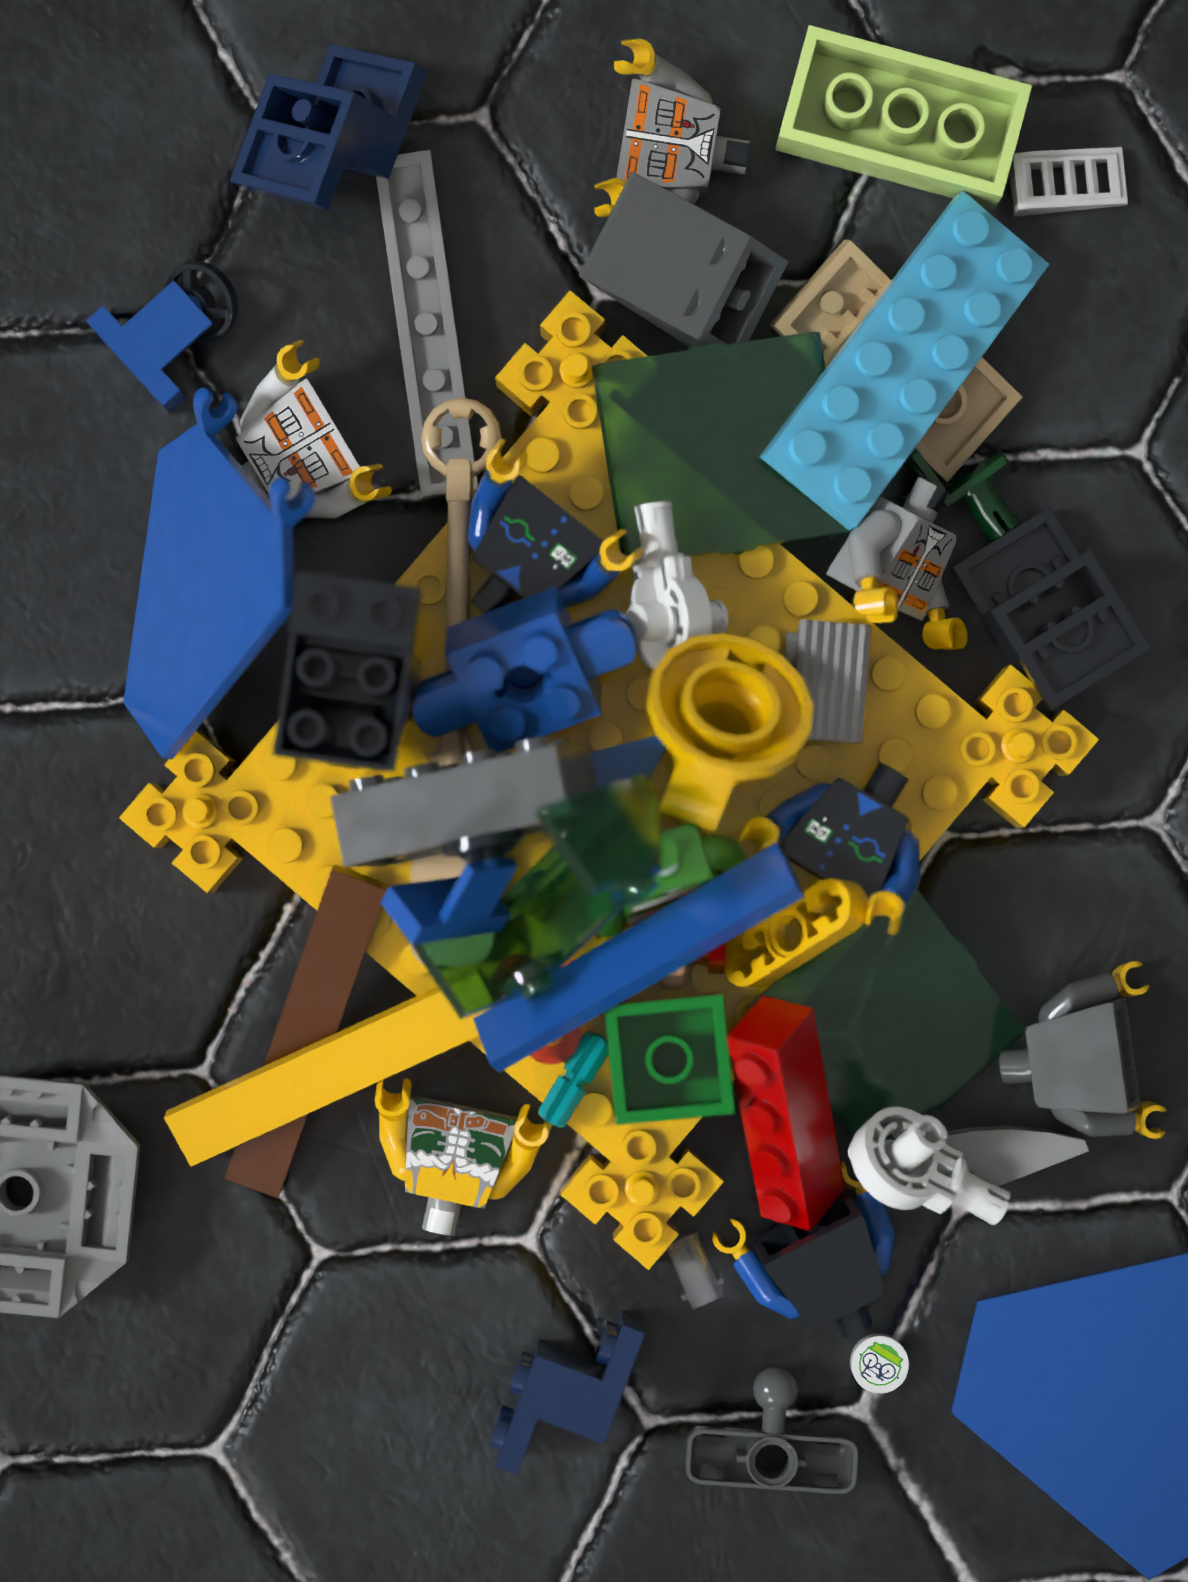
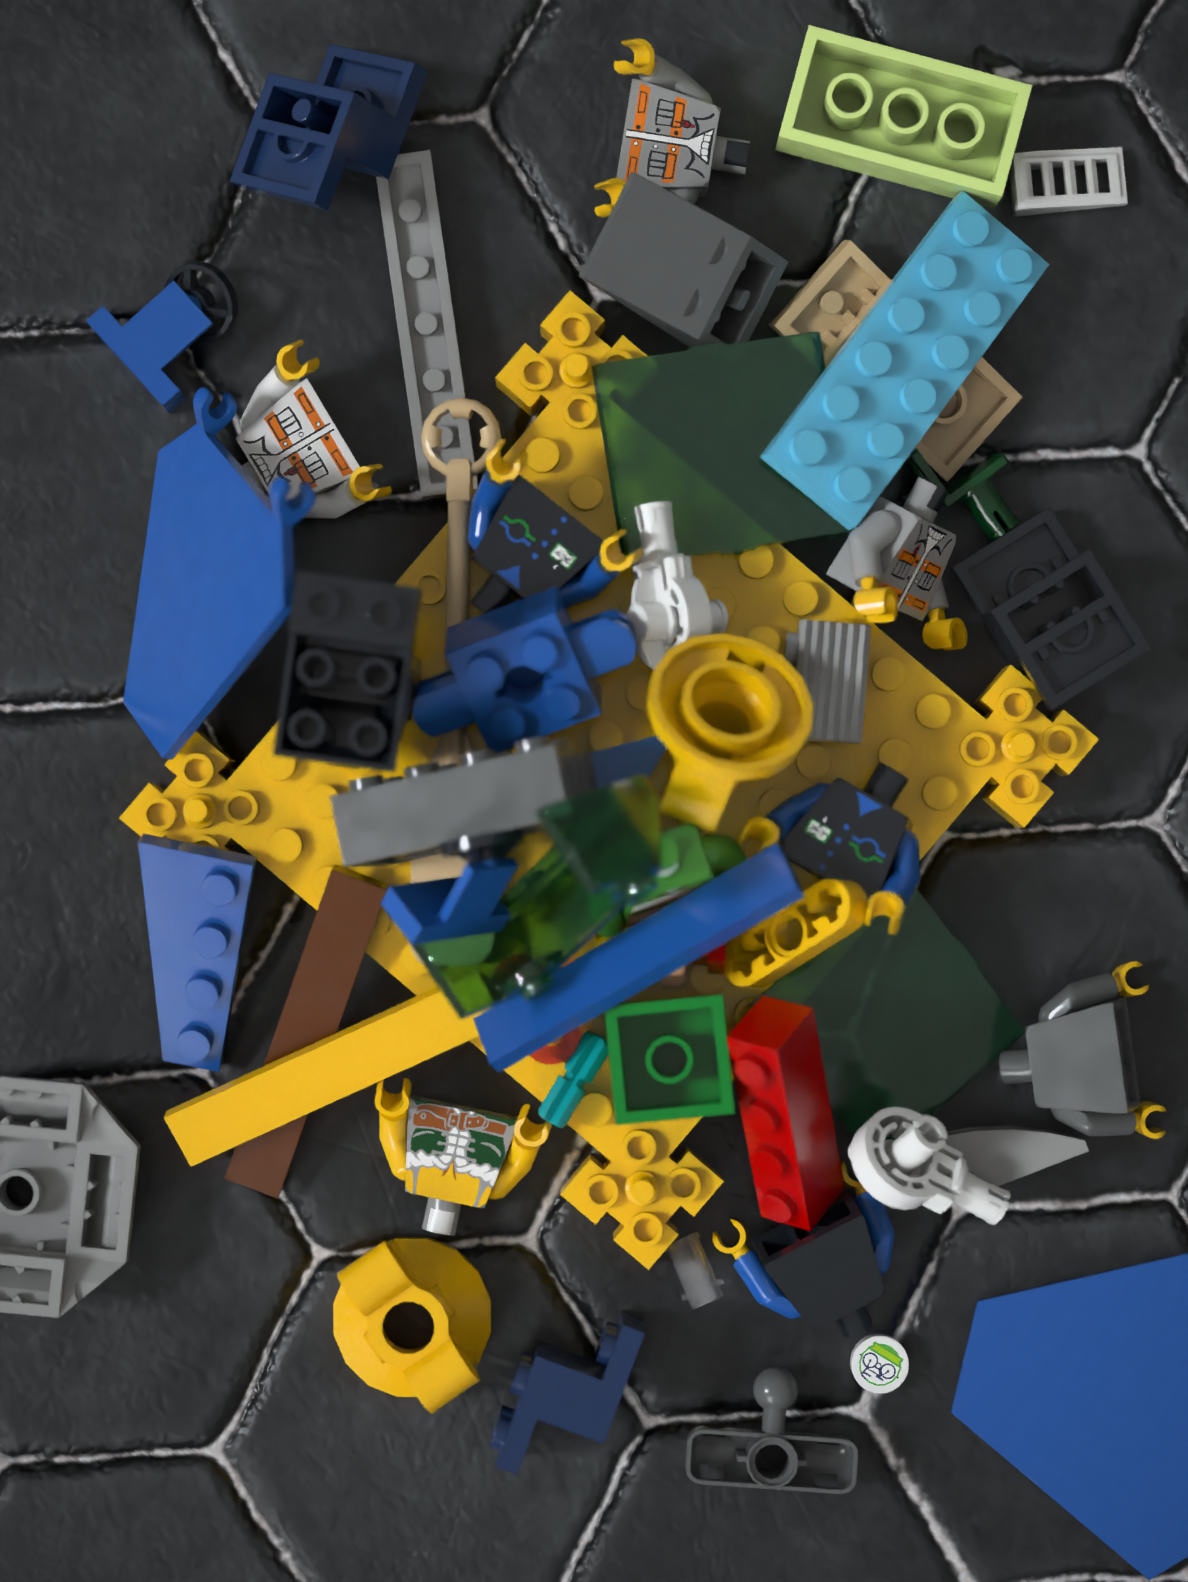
none -> wing [138,833,257,1072]
none -> yellow piece [333,1237,491,1414]

